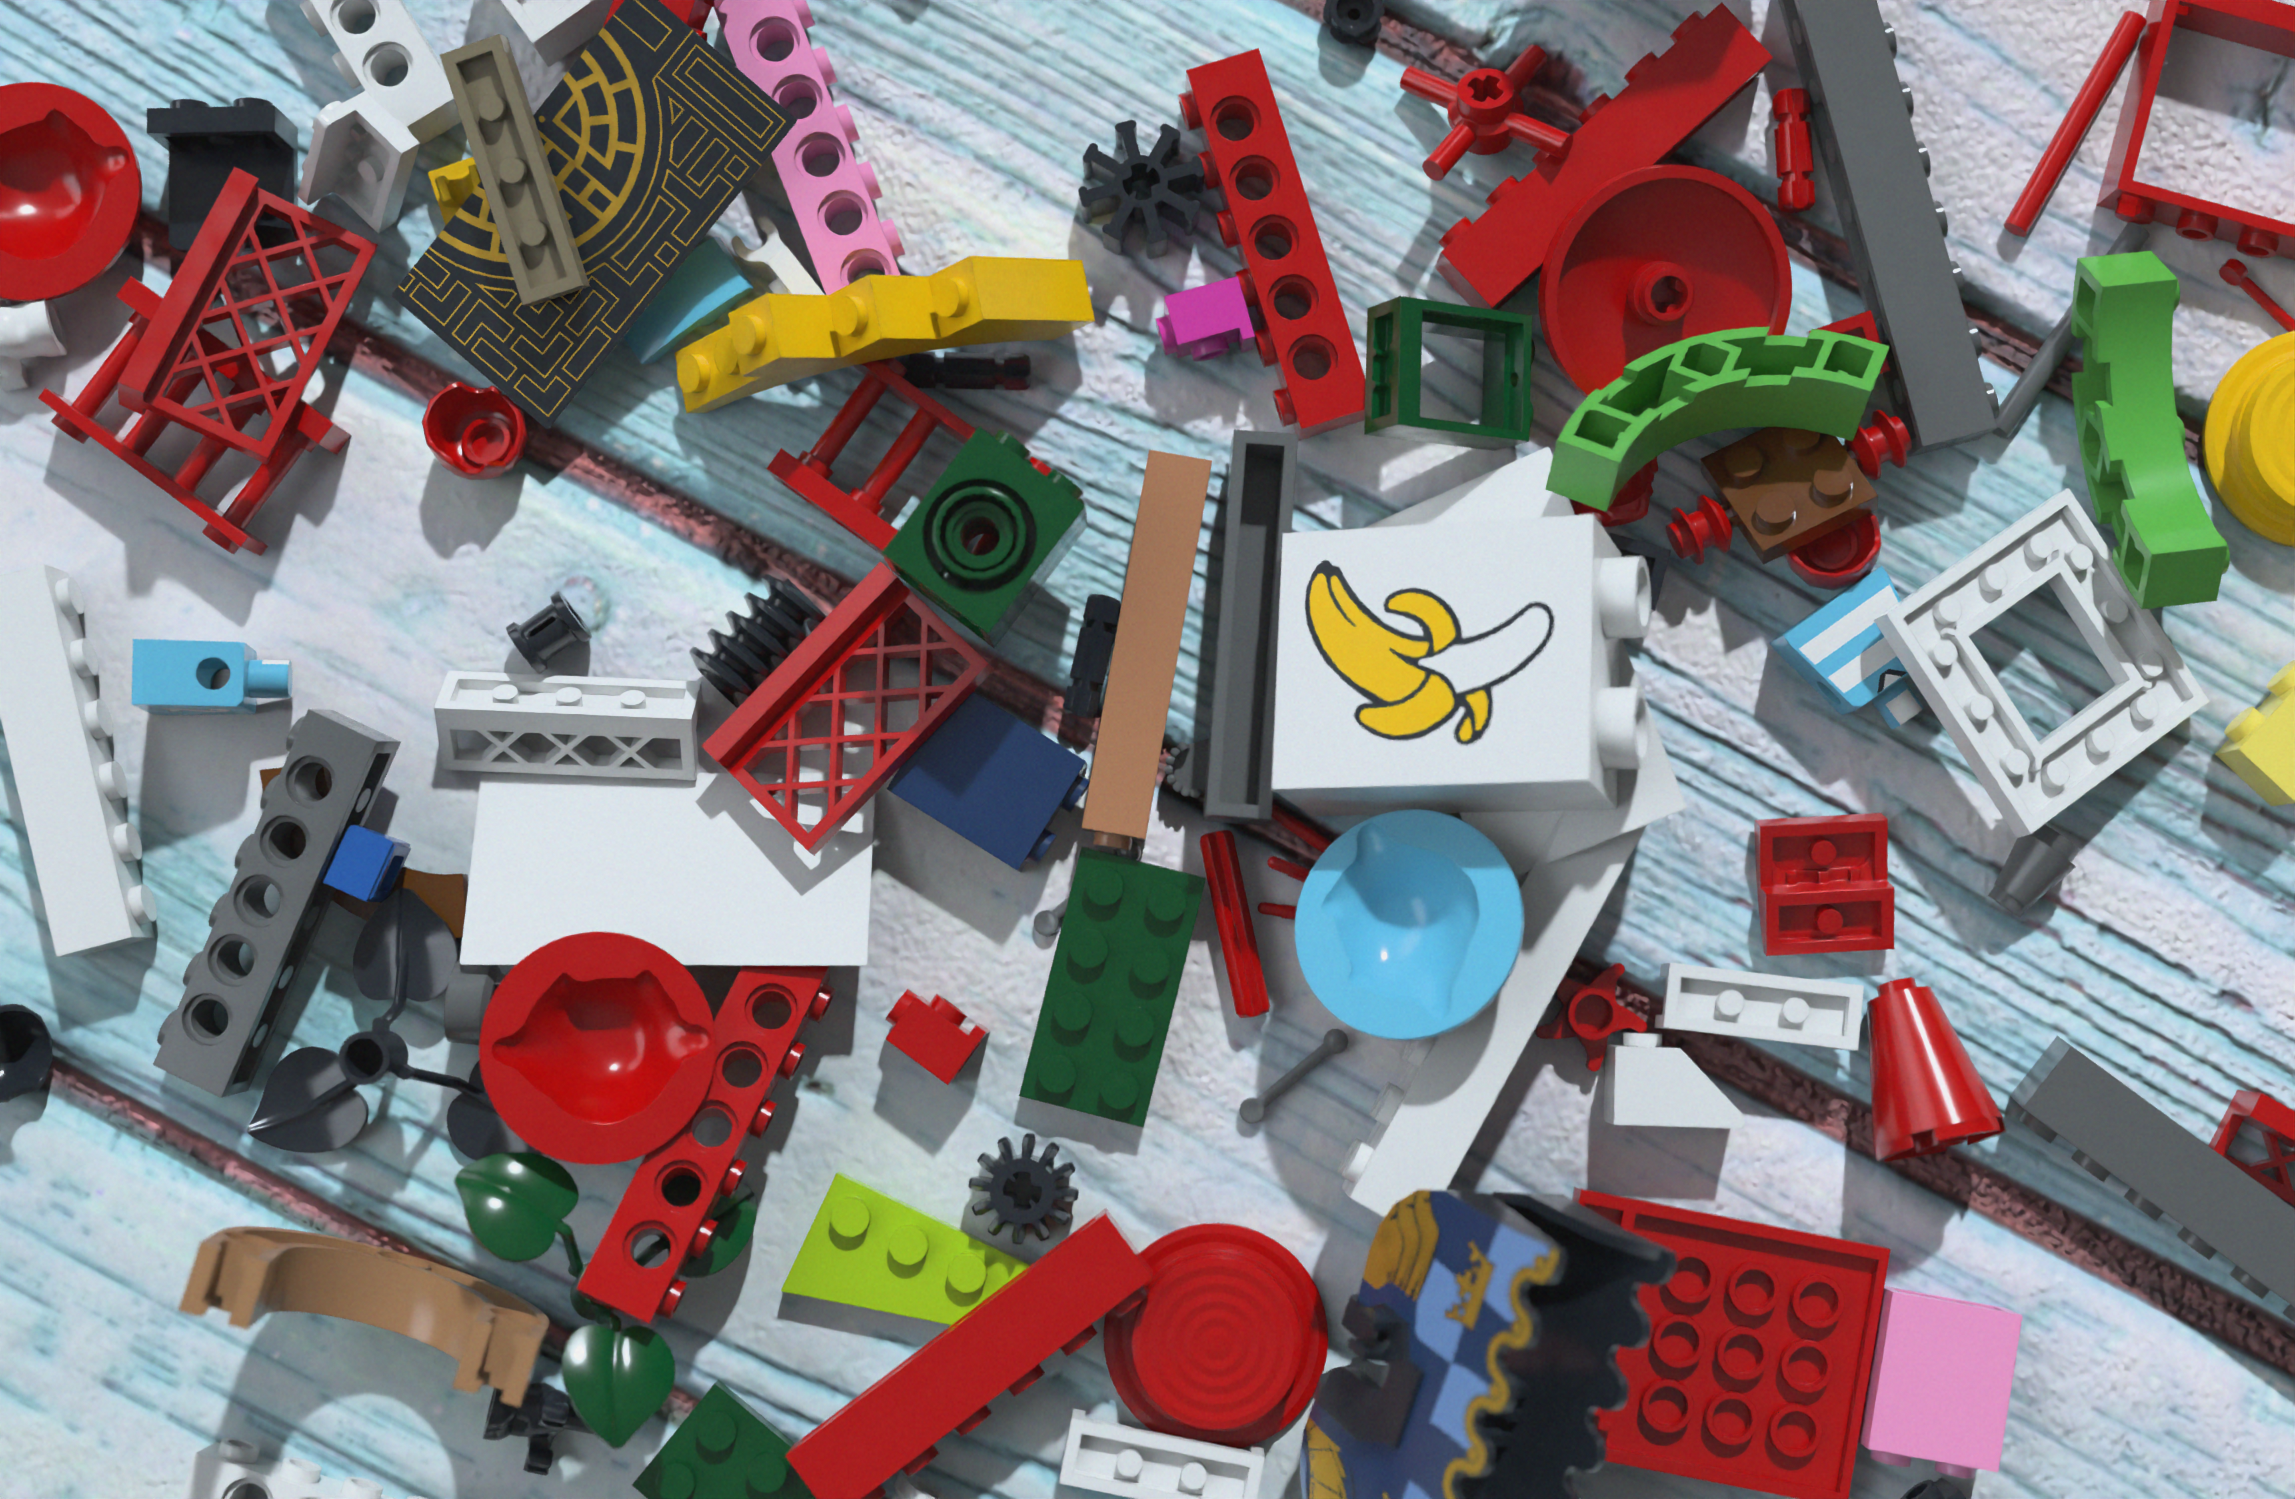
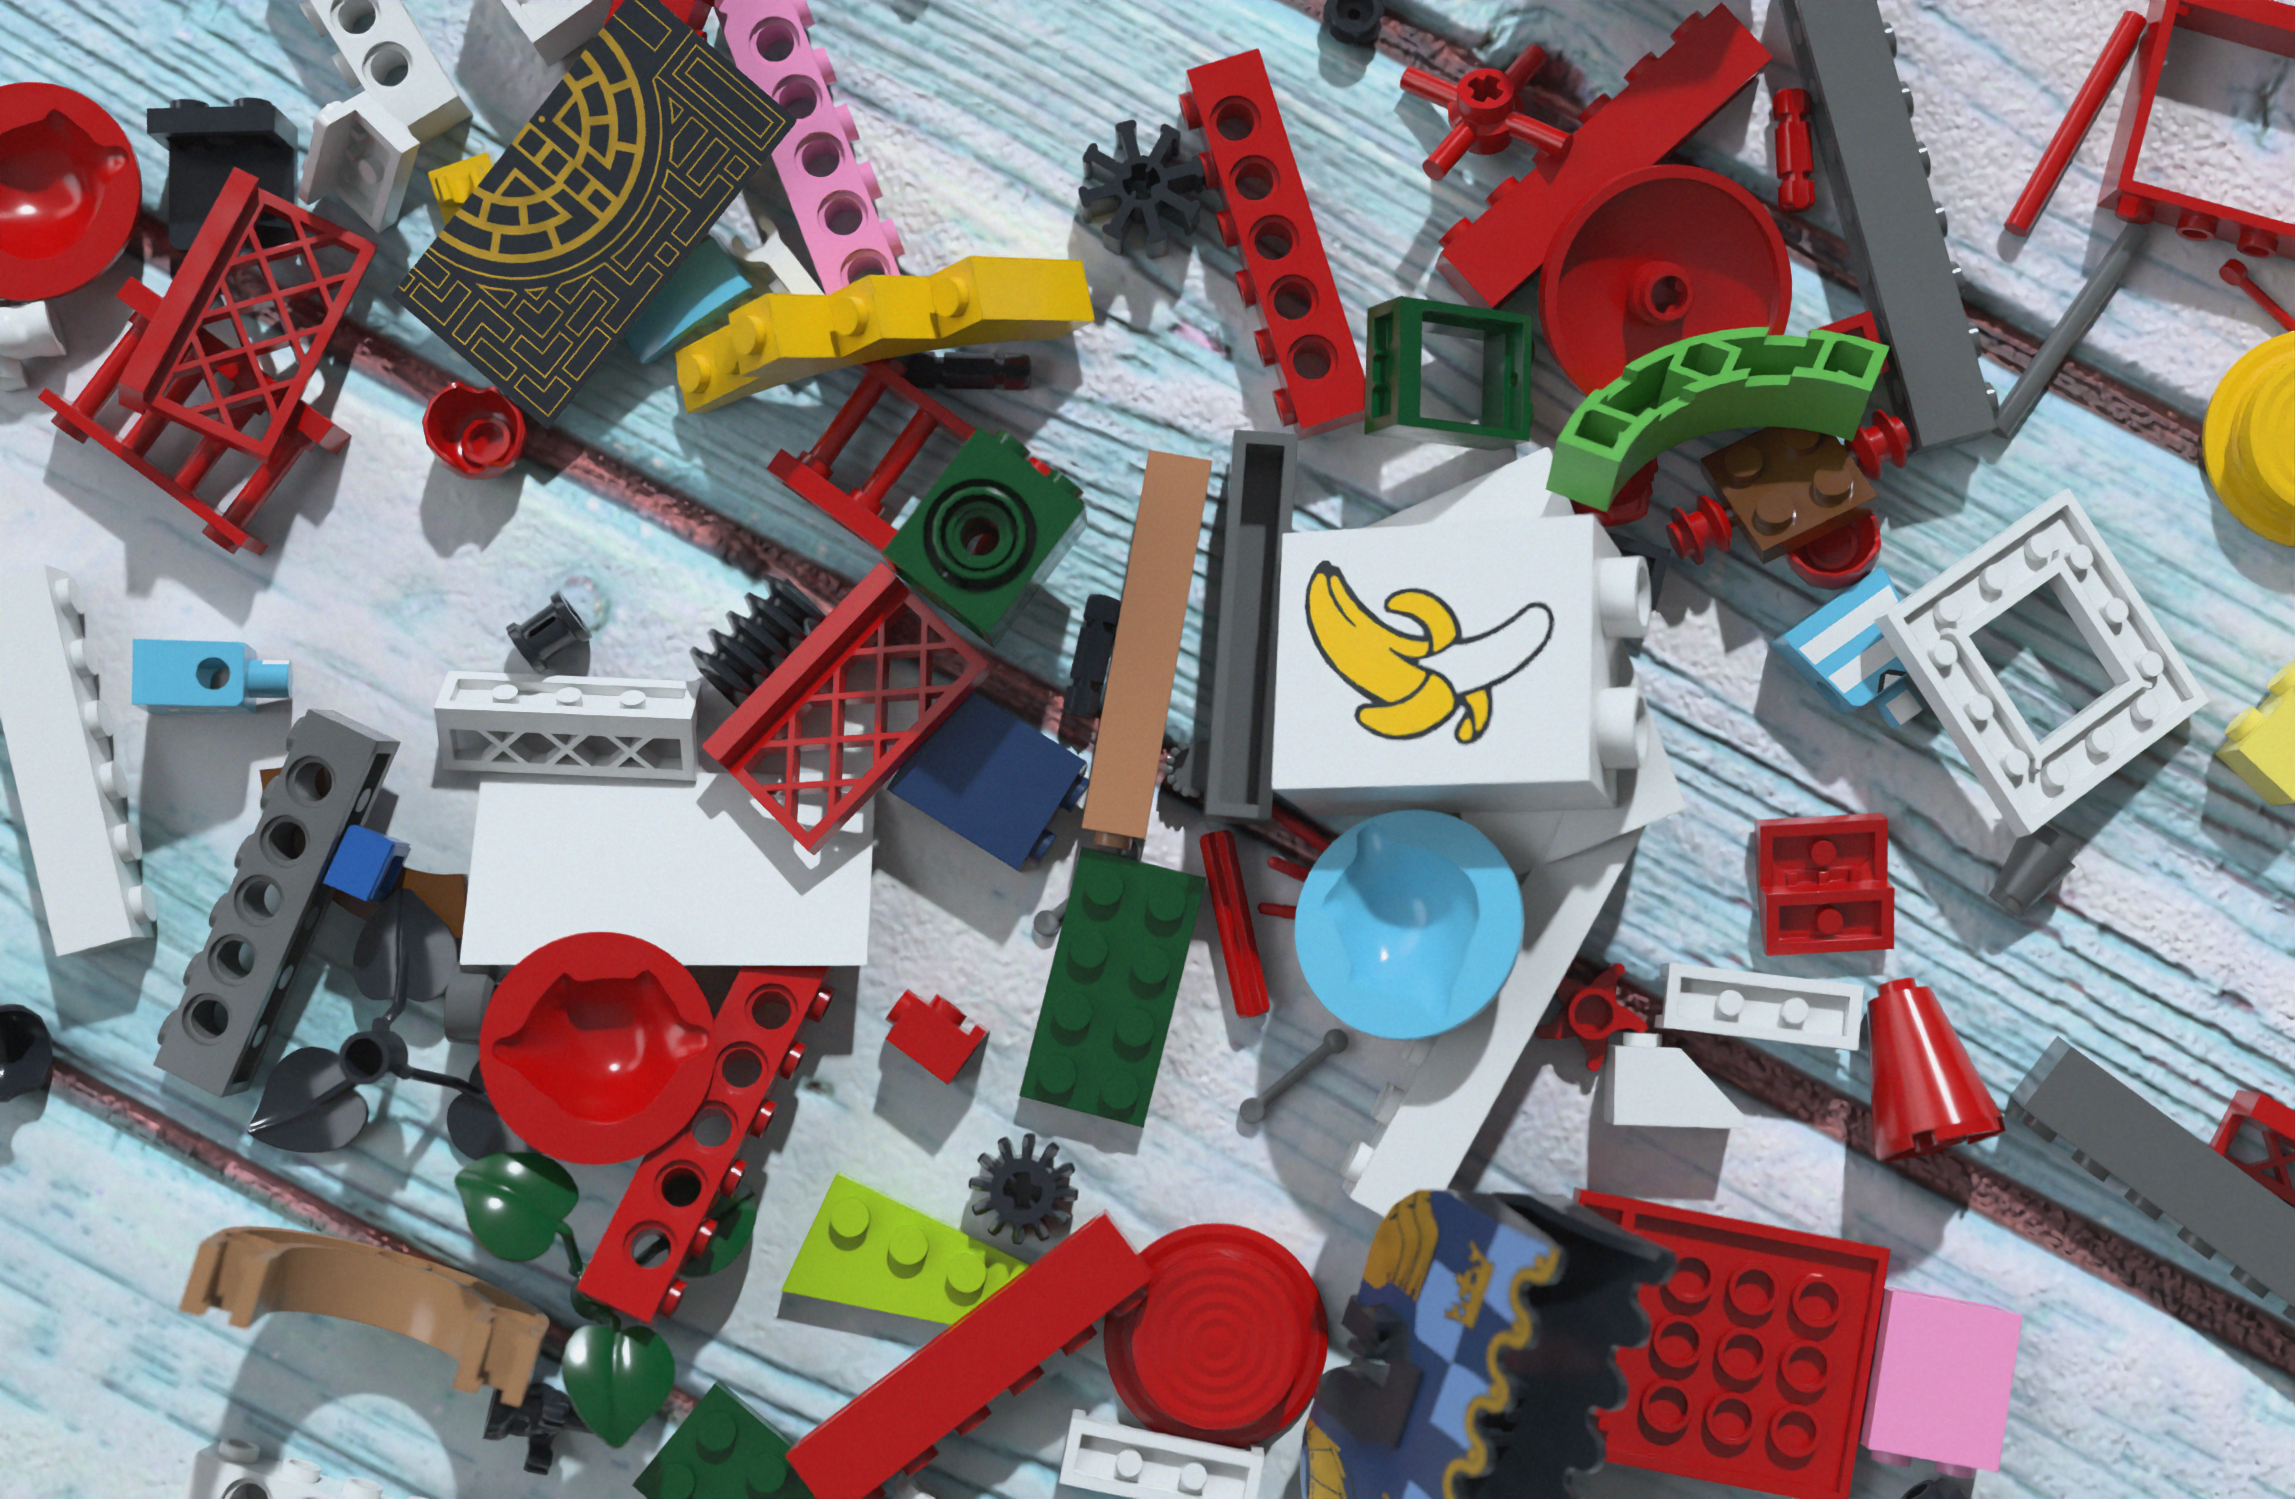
dark tan plate [440,34,590,307] -> none
dark pink brick [1155,276,1255,362] -> none
bright green brick [2071,251,2230,609] -> none

